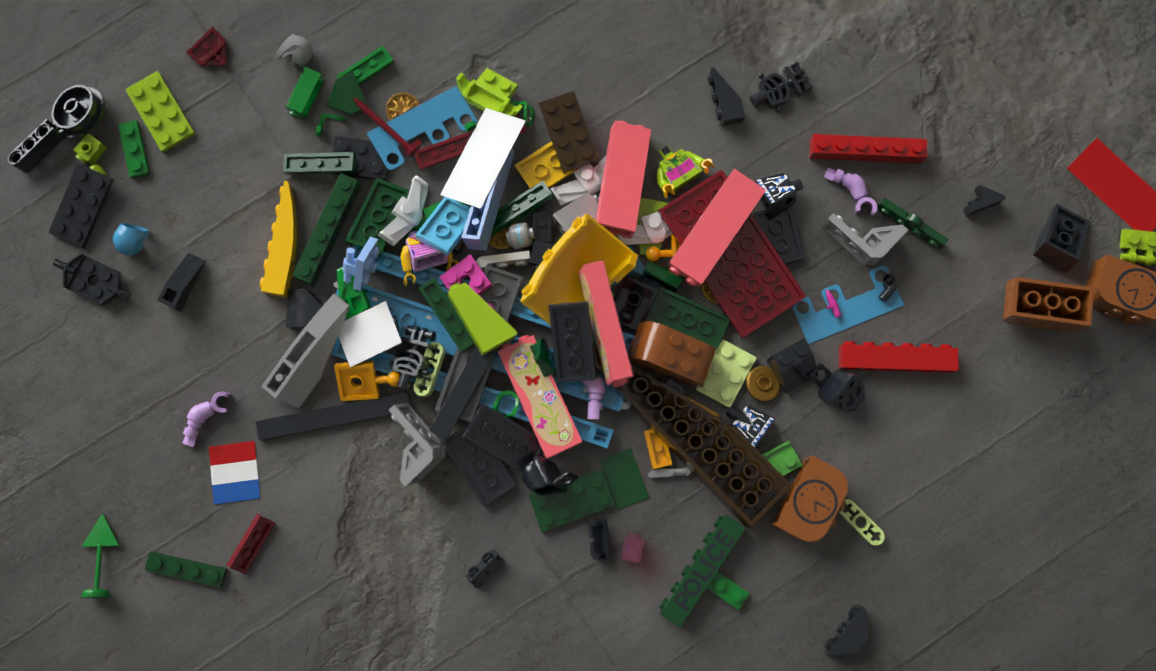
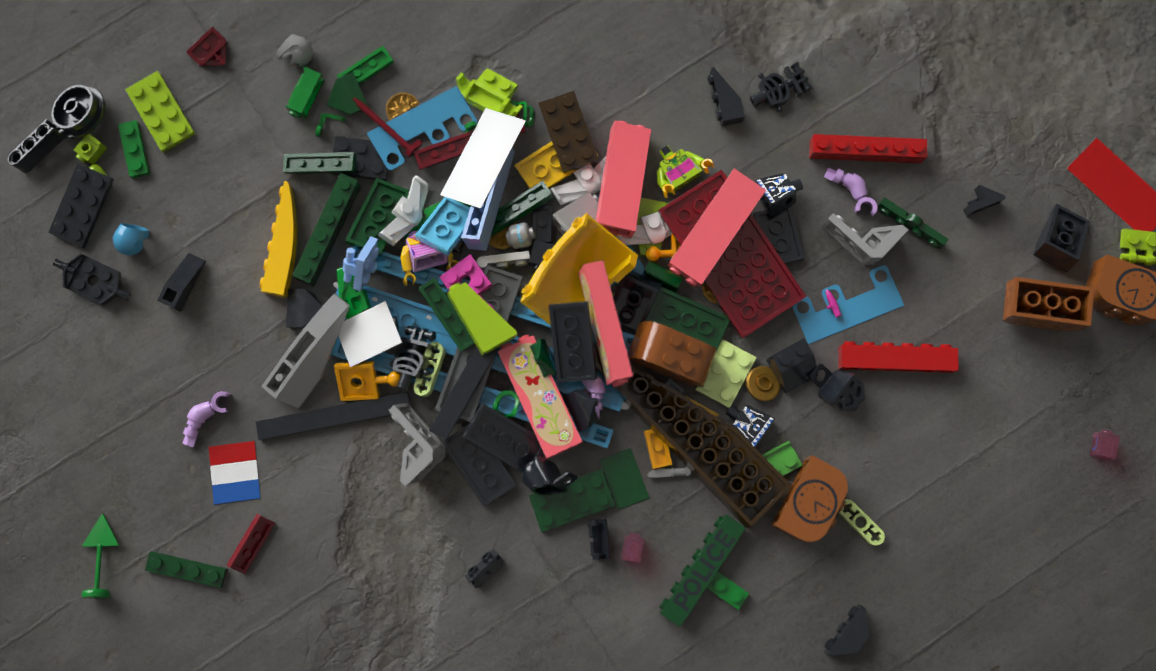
black arm [878,273,897,303] -> none
none -> black slope [564,388,599,432]
none -> clear pink brick [1090,429,1120,460]

